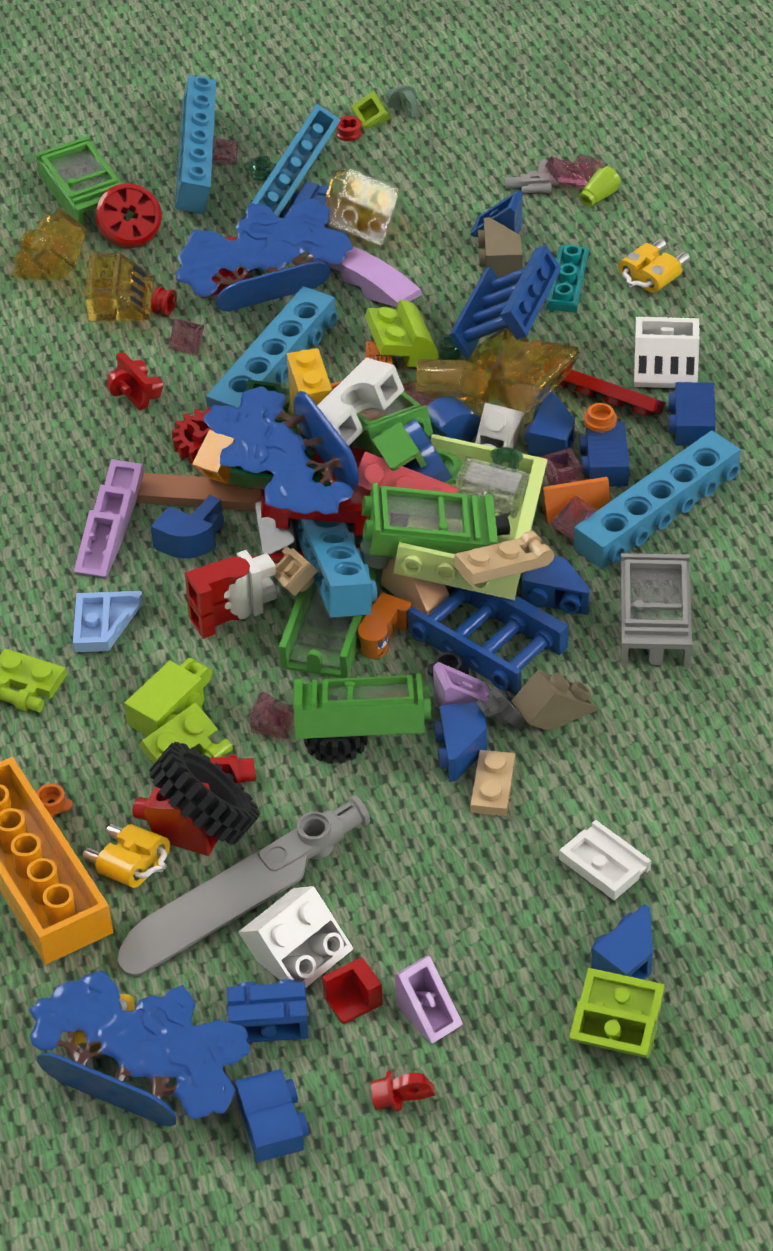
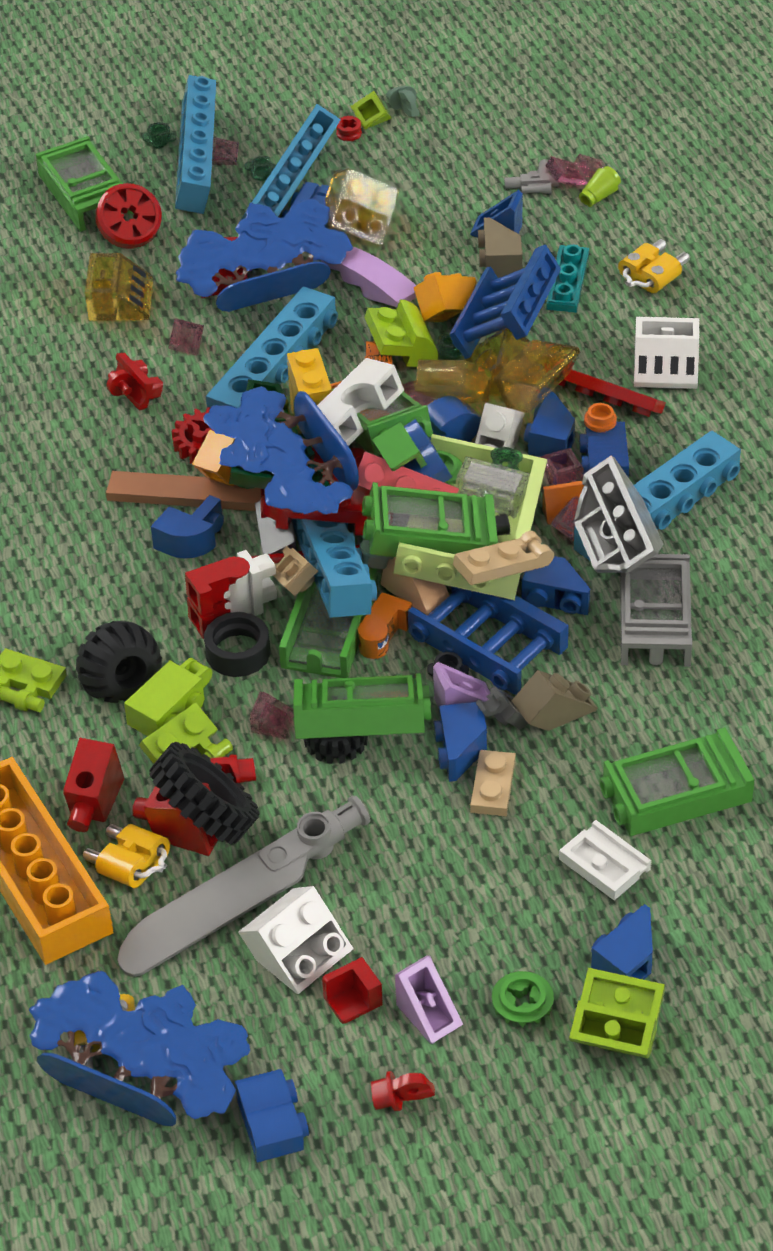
clear yellow slope [11,208,87,281] -> none
orange plate [36,784,73,818] -> none
light blue wing [73,591,143,652] -> none
lavender slope [74,459,145,578] -> none
red bush [151,286,177,316] -> none
blue brick [227,979,309,1043] -> none
blue brick [668,382,716,446] -> none
none -> red torso [63,738,125,832]
none -> black wheel [76,621,162,703]
none -> clear green plate [142,122,177,149]
none -> black tyre [204,612,271,677]
none -> light orange slope [413,272,477,322]
none -> bright green gear [492,971,554,1028]
none -> light grey wedge [574,455,664,573]
none -> bright green door [599,727,755,837]

